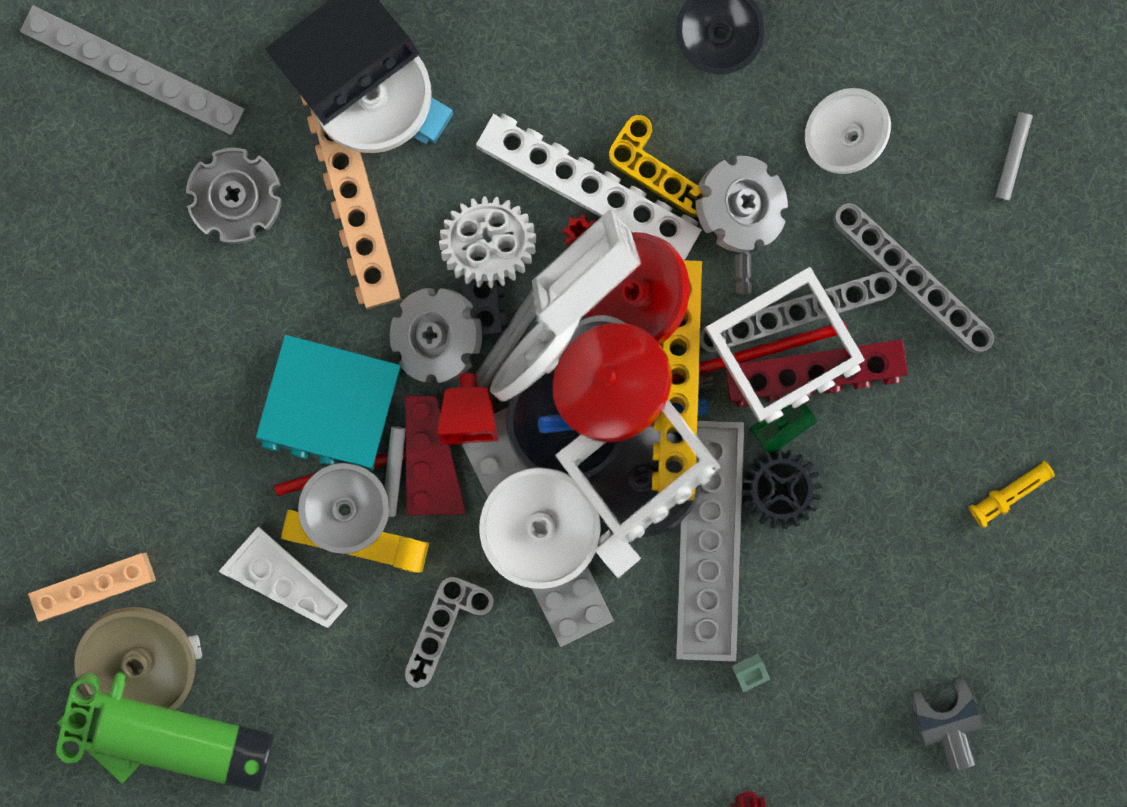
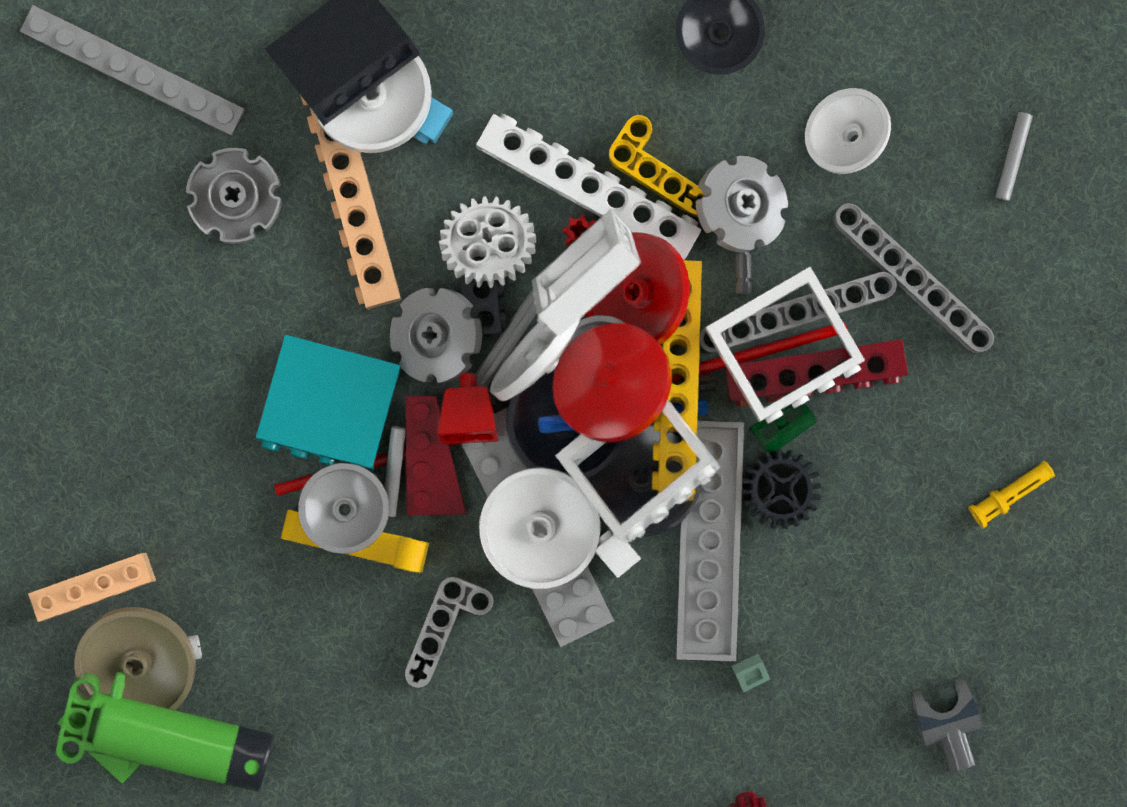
white wing [219,527,348,628] -> none

